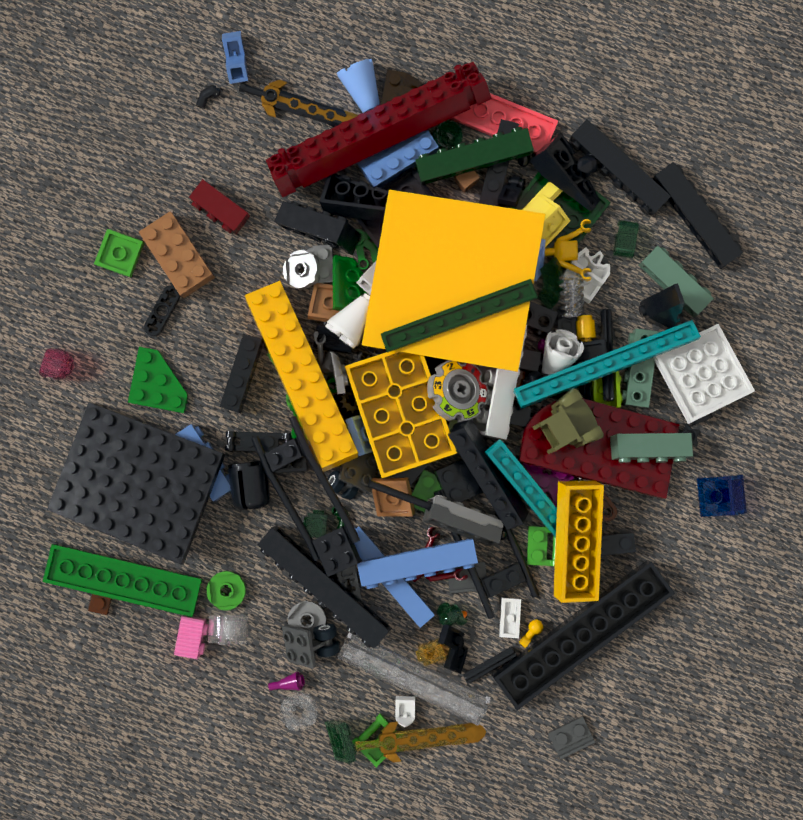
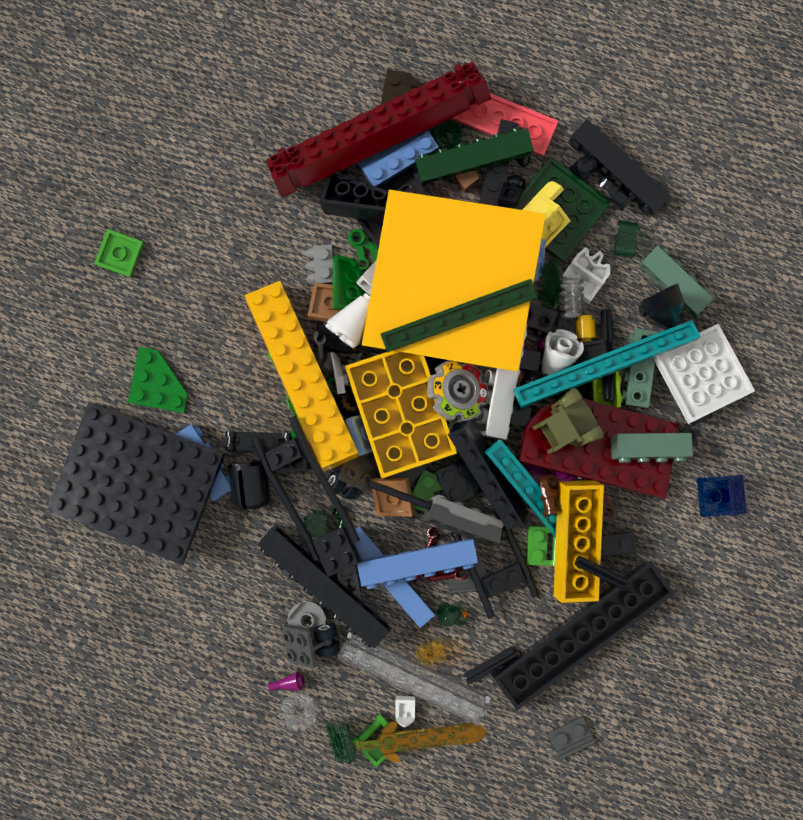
clear pink helmet [39,348,74,380] -> none
green plate [42,544,203,617] -> none
reddish brown plate [88,594,112,615] -> none
medium nougat brick [139,211,215,298] -> none
black beam [144,285,181,337] -> none
bright pink brick [174,615,209,659] -> none
dark red brick [189,179,250,235] -> none
black arm [196,85,221,109] -> none
bright green plate [206,571,246,610] -> none
clear brick [208,614,248,645] -> none
black brick [220,333,264,414] -> none
medium blue brick [222,31,248,84] -> none
sword [239,80,358,127] -> none
black wedge [274,201,361,255] -> none
plate [283,250,320,289] -> none
light blue cone [337,59,380,113] -> none
black plate [438,624,468,674] -> none
white plate [499,597,521,638] -> none
yellow arm [519,619,543,648] -> none
black wedge [530,133,600,211] -> none
yellow piece [545,219,592,282] -> none
black brick [652,162,743,269] -> none
none -> reddish brown connector [540,474,561,516]
none -> black axle [574,556,628,589]
none -> black connector [597,175,632,211]

